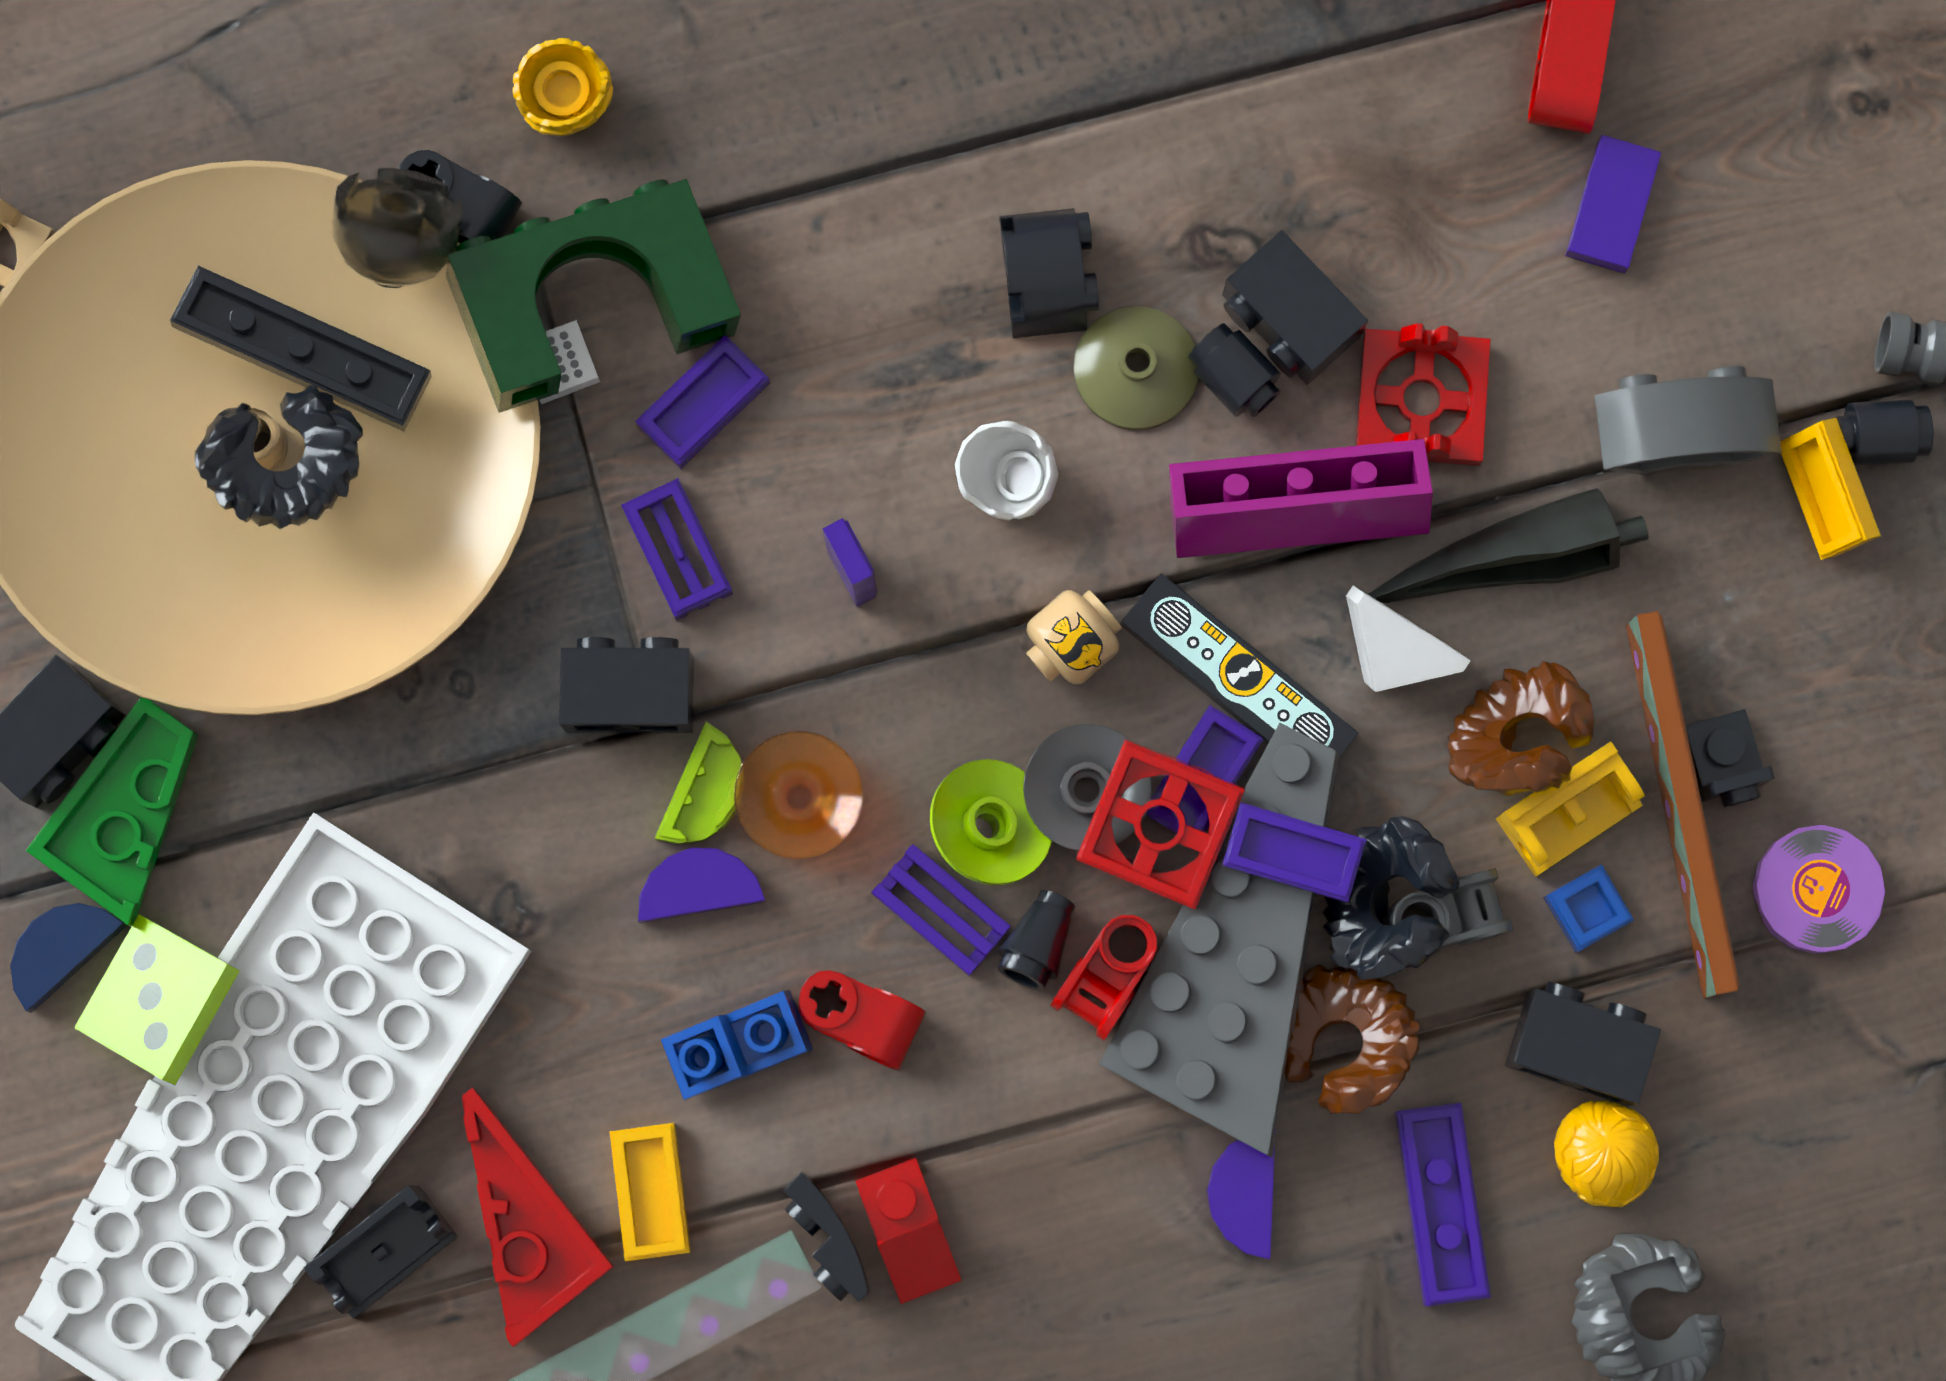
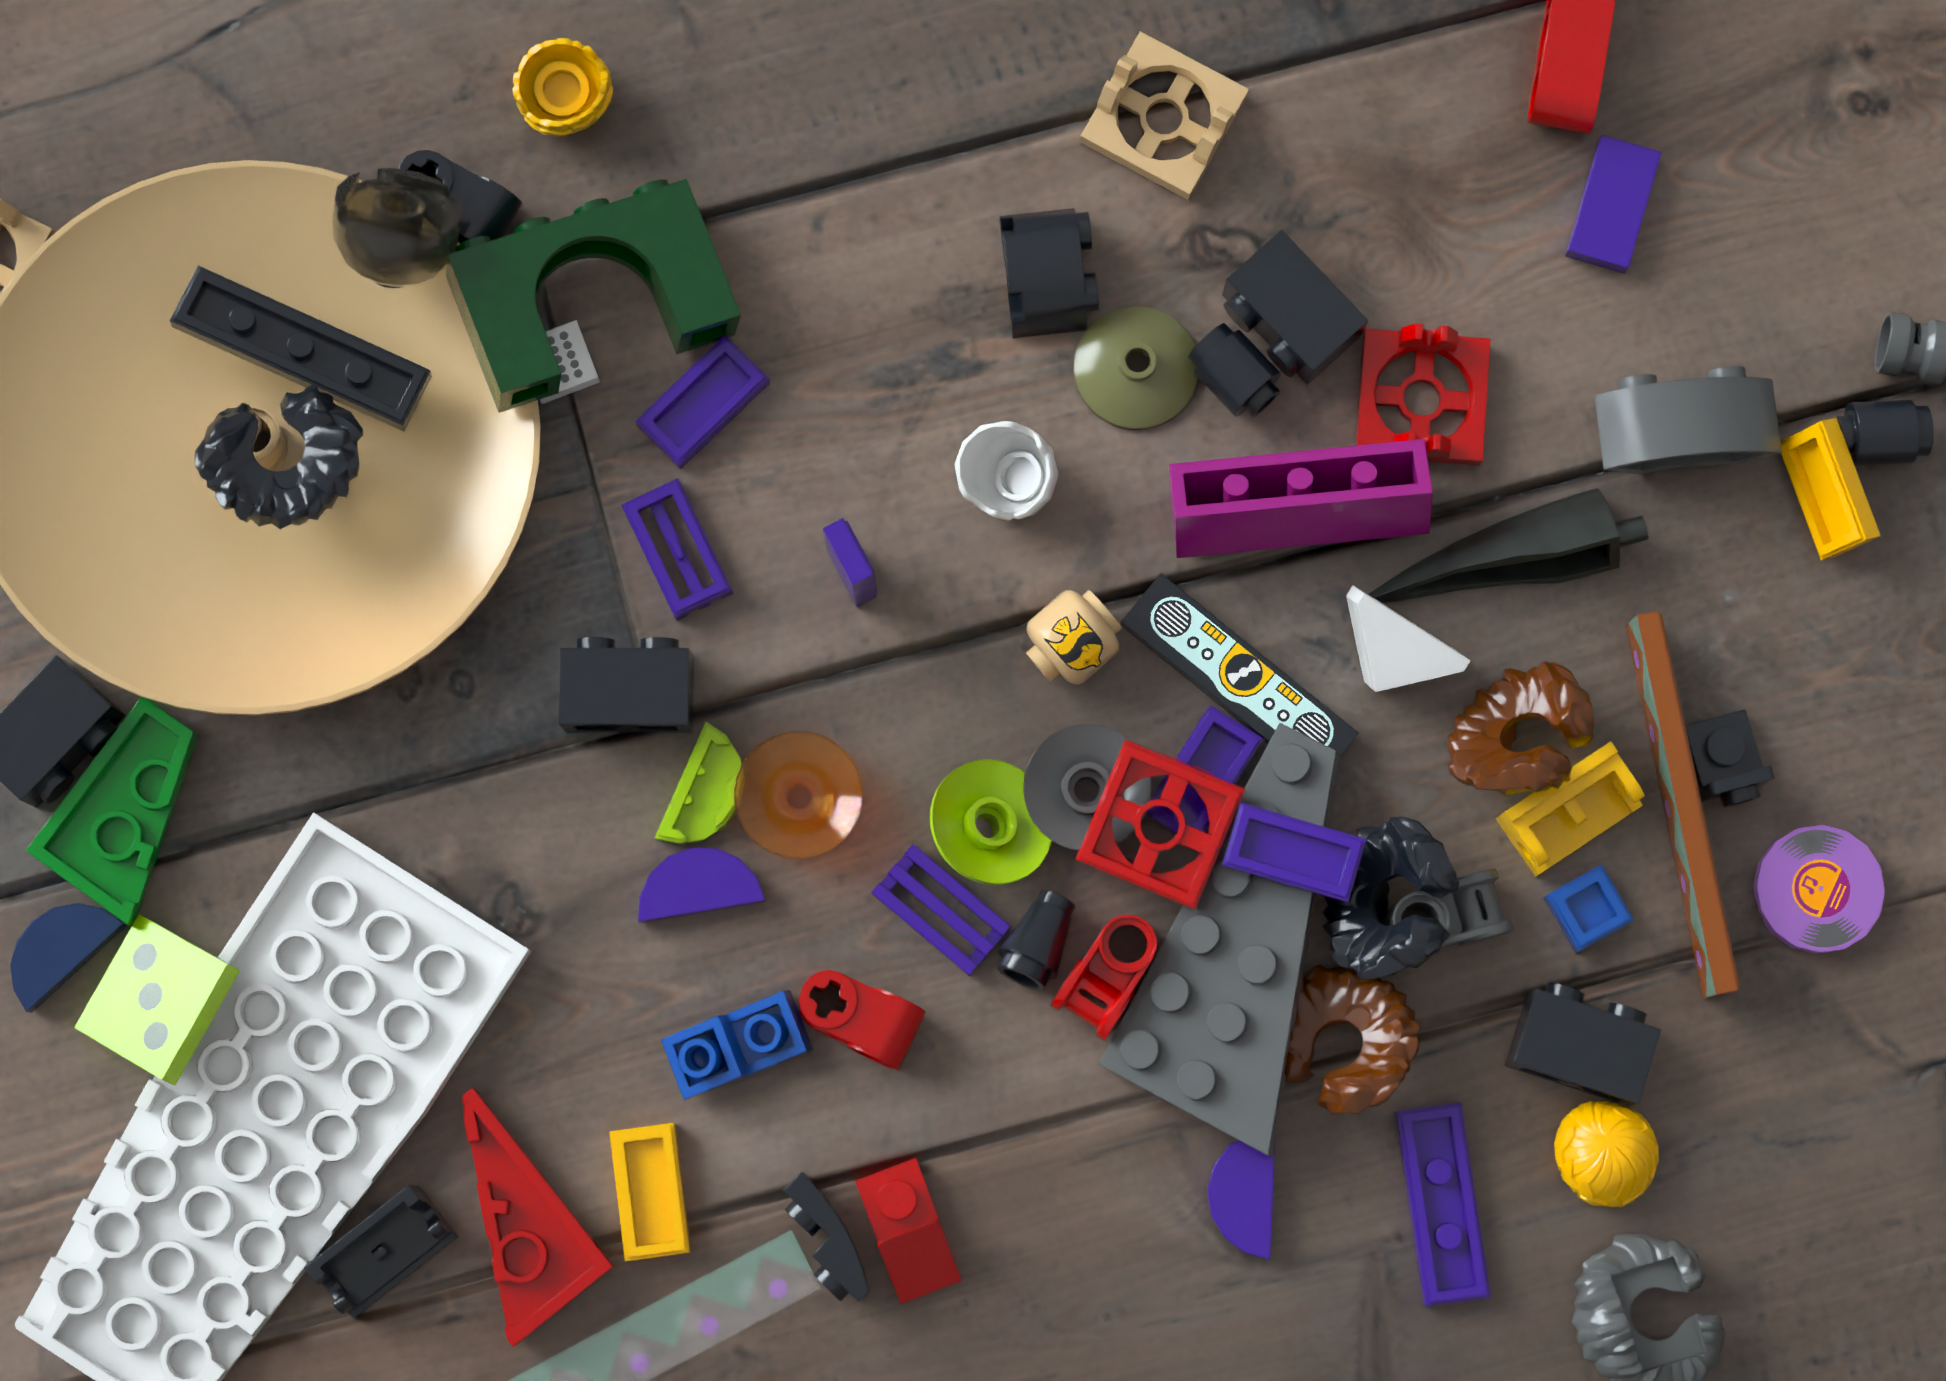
none -> tan piece [1080,31,1249,201]

